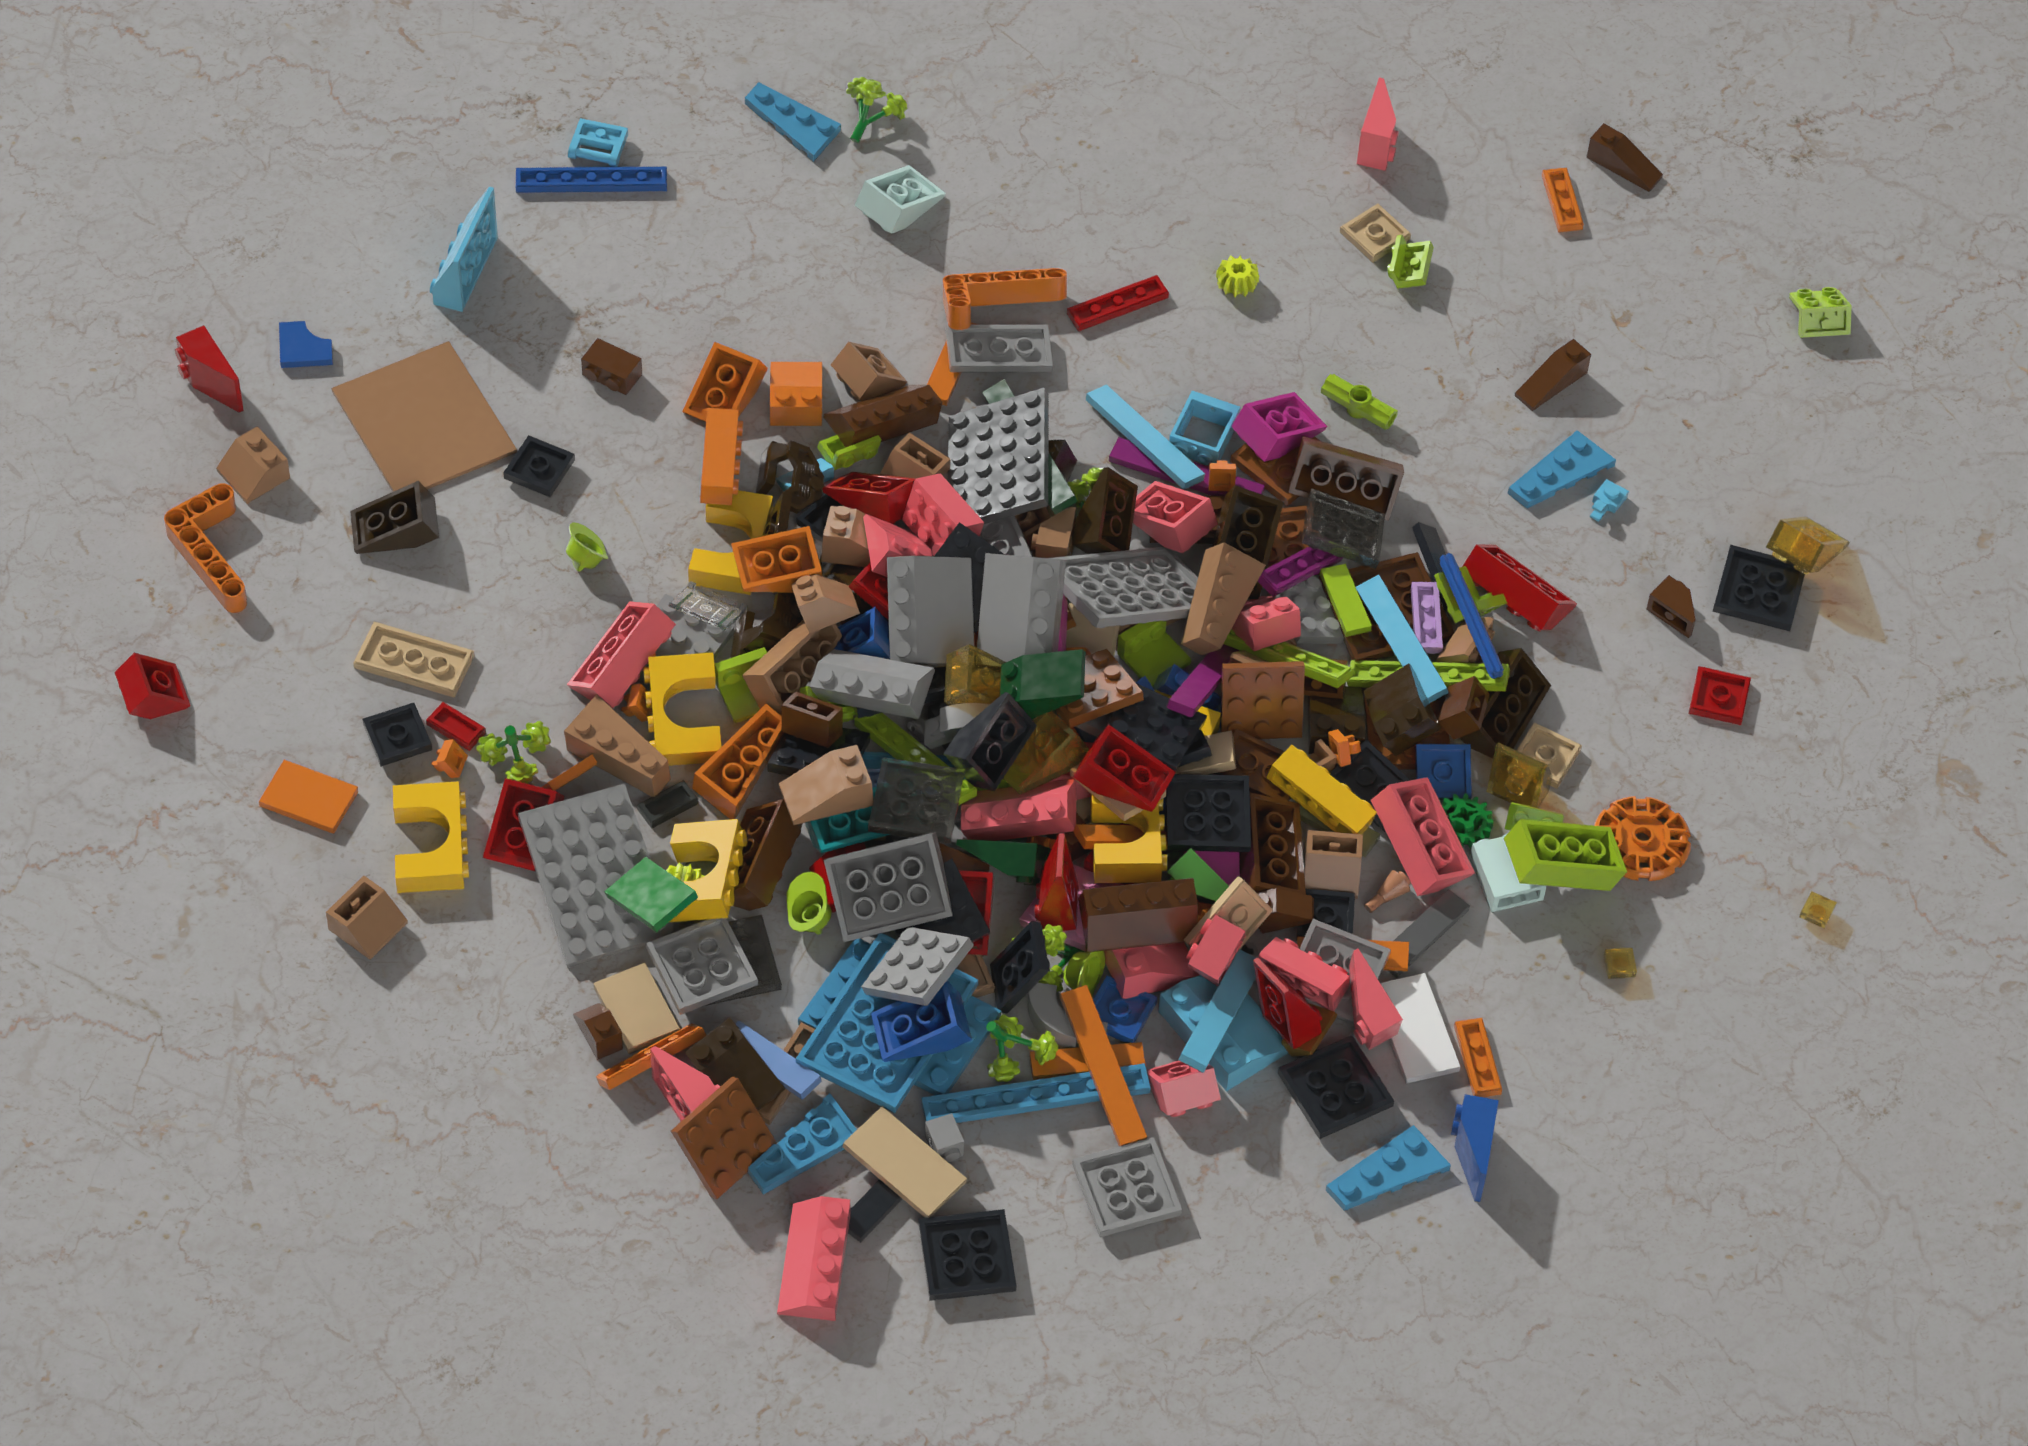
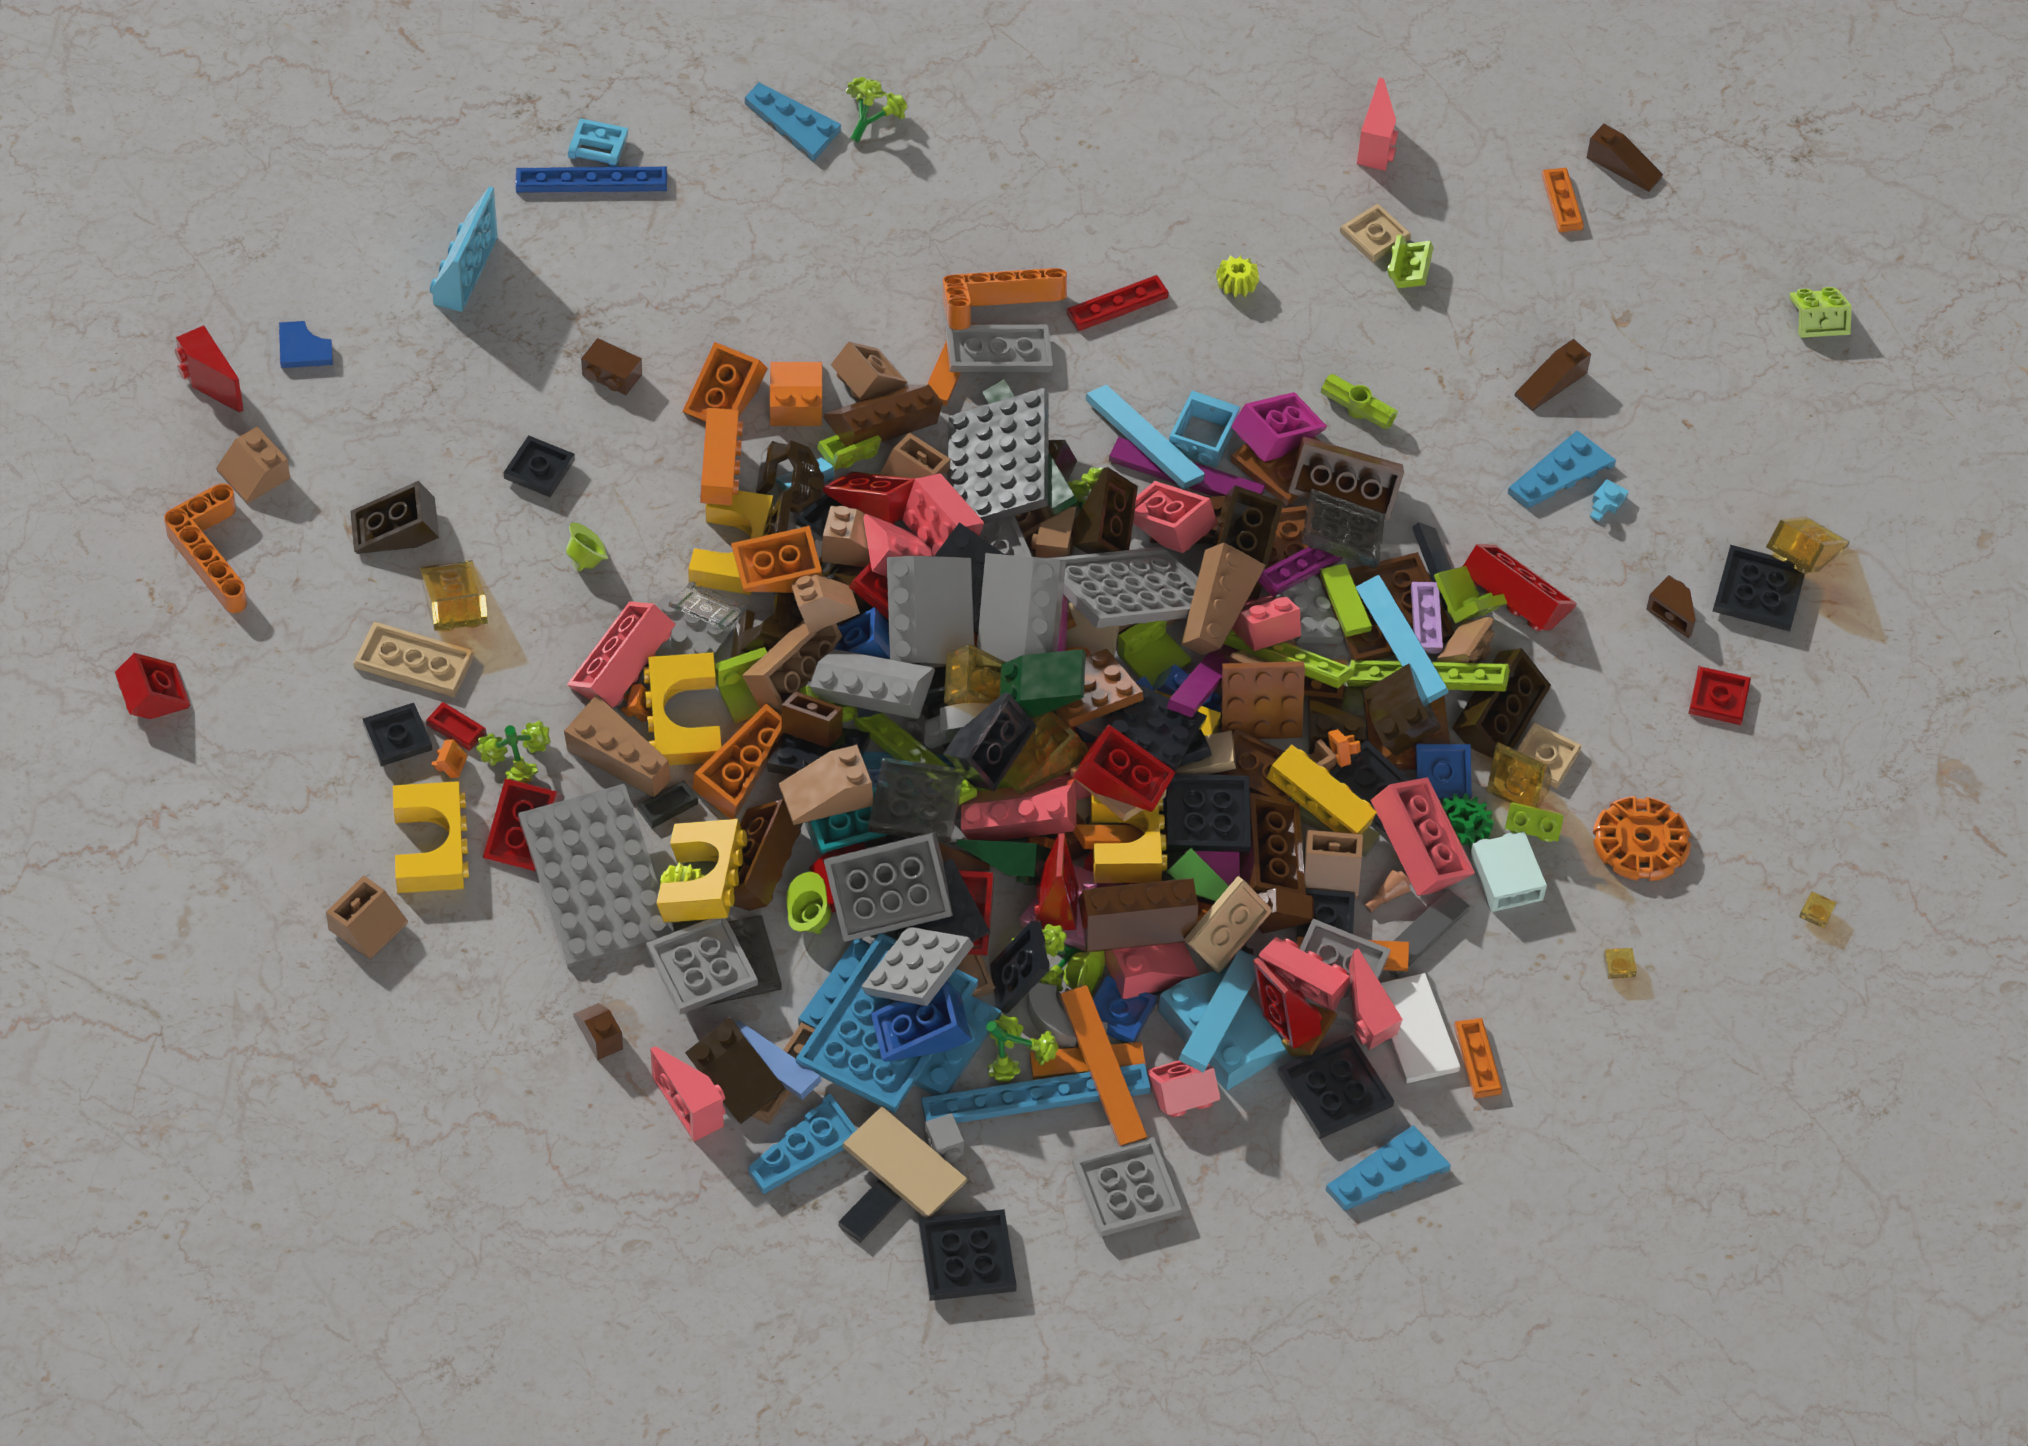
orange tile [259,760,359,834] -> none
medium nougat piece [331,341,517,492] -> none
orange tile [542,755,597,791] -> none
tan tile [593,963,680,1054] -> none
orange tile [596,1023,706,1090] -> none
green tile [604,857,698,932] -> none
dark orange plate [671,1077,777,1199] -> none
coral slope [777,1196,851,1321] -> none
light aqua slope [855,165,946,234] -> none
coral slope [1186,914,1245,986] -> none
orange tile [1208,460,1236,491] -> none
reddish brown brick [1439,676,1490,740] -> none
blue axle [1440,553,1504,679] -> none
blue slope [1451,1094,1499,1202] -> none
lime brick [1504,819,1627,891] -> none
none -> clear yellow slope [420,560,488,632]

